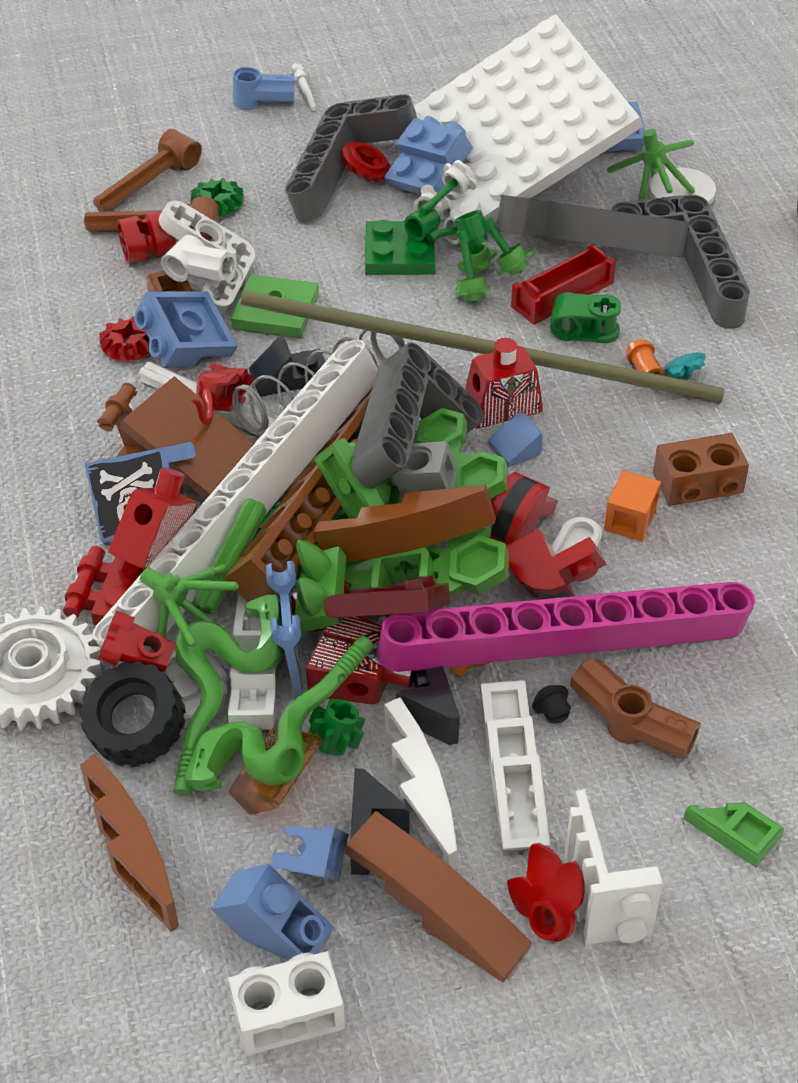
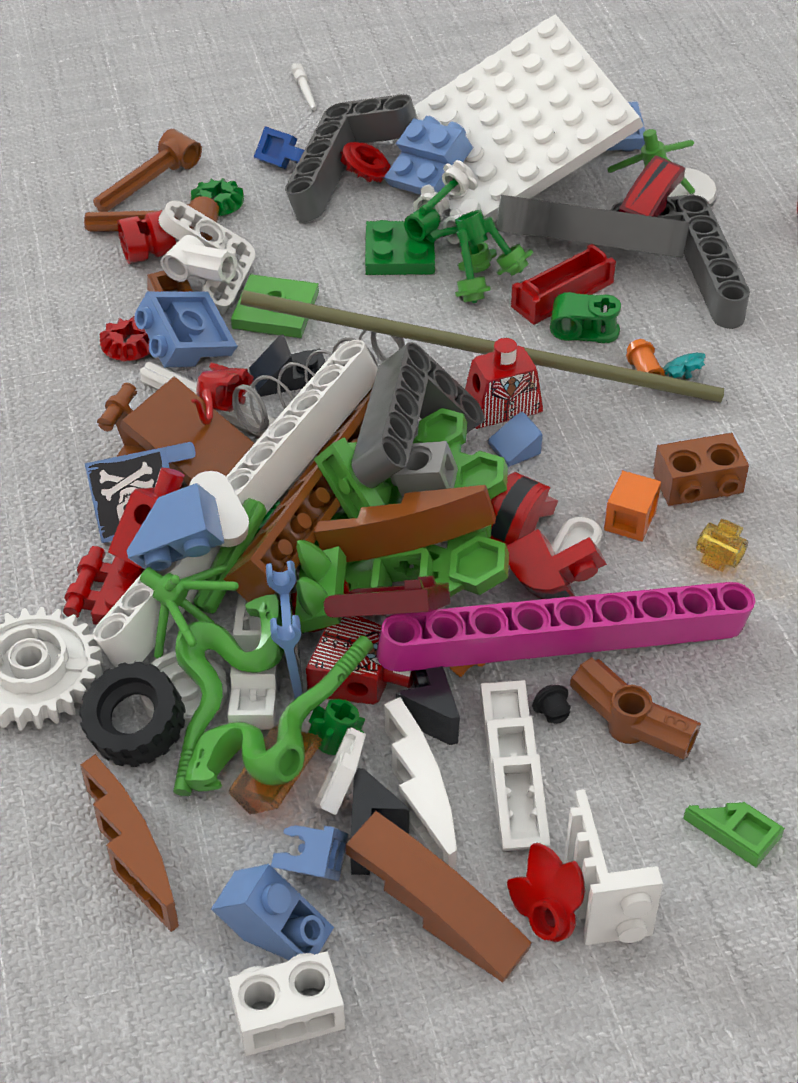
red plate [97,610,176,672] -> none
medium blue piece [233,67,294,109] -> none
none -> medium blue slope [127,483,224,571]
none -> white tile [189,471,249,547]
none -> blue plate [254,126,304,169]
none -> white tile [314,727,366,815]
none -> slope [619,155,686,217]
none -> clear yellow gear [696,519,748,572]

